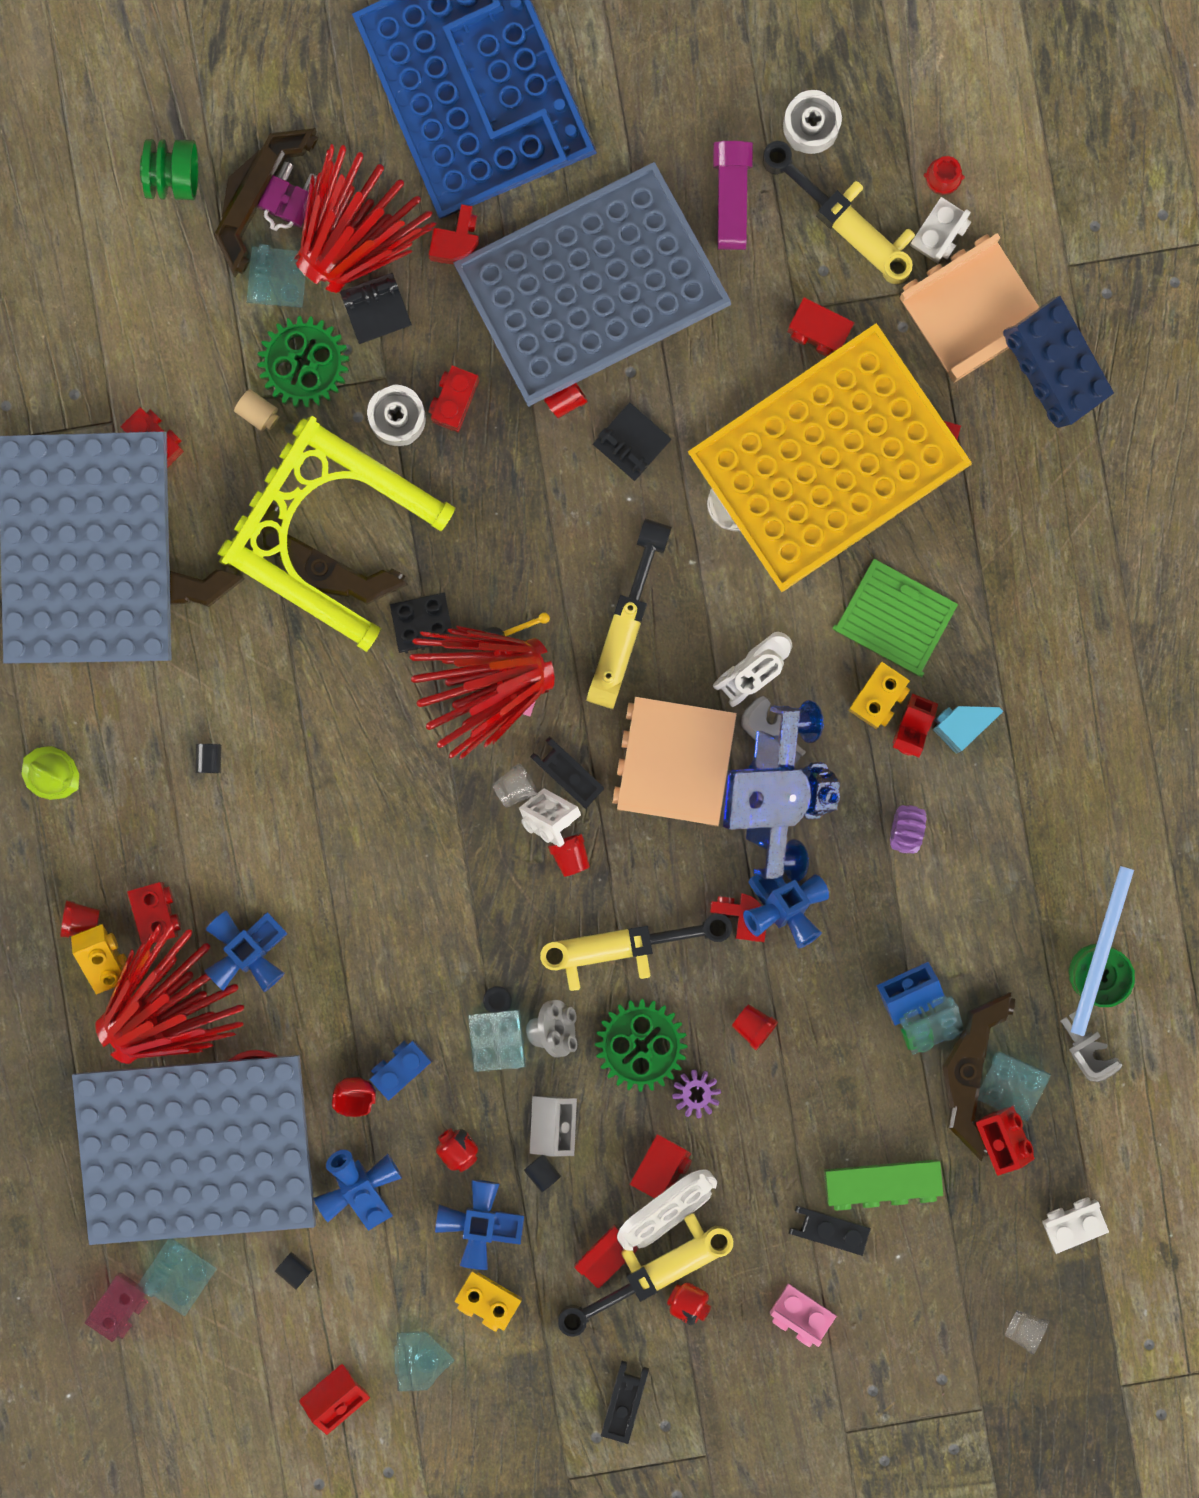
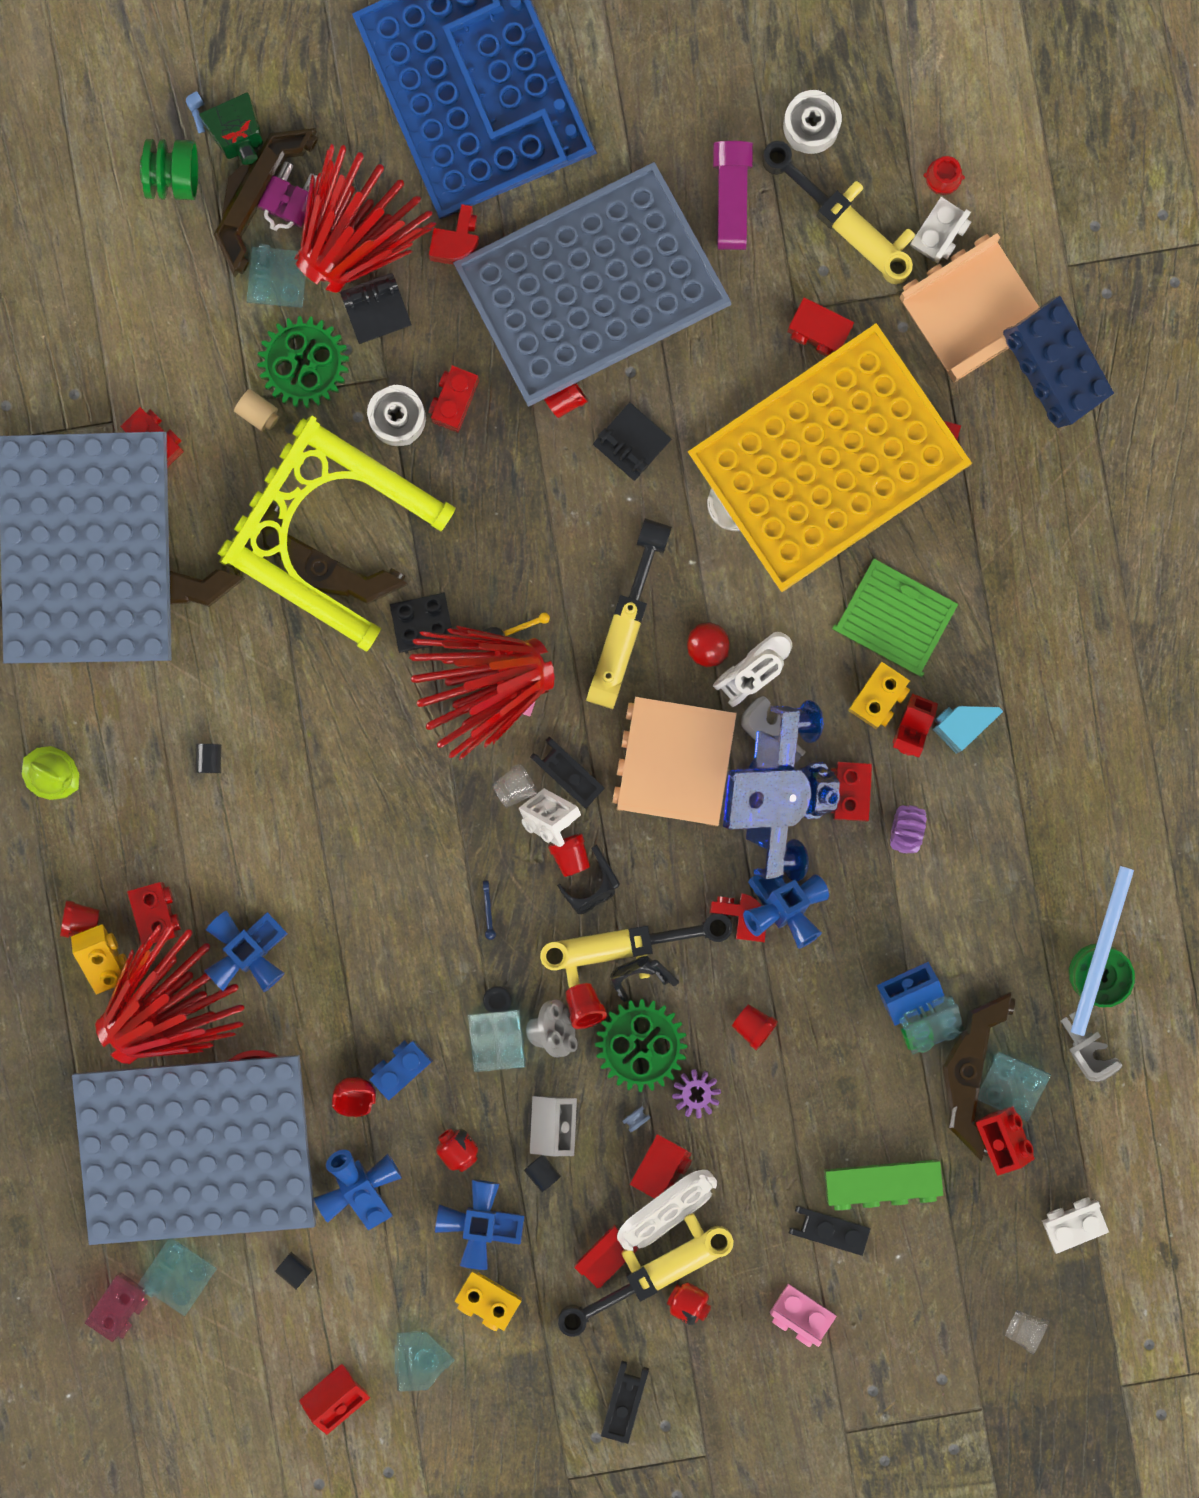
none -> medium blue hand [186,91,205,134]
none -> dark green torso [199,92,263,165]
none -> dark blue hinge [483,880,496,940]
none -> black helmet [557,844,620,914]
none -> red piece [565,983,607,1029]
none -> black helmet [610,956,679,1002]
none -> sand blue bush [622,1106,651,1133]
none -> red hair [687,622,730,668]
none -> red brick [828,762,872,822]

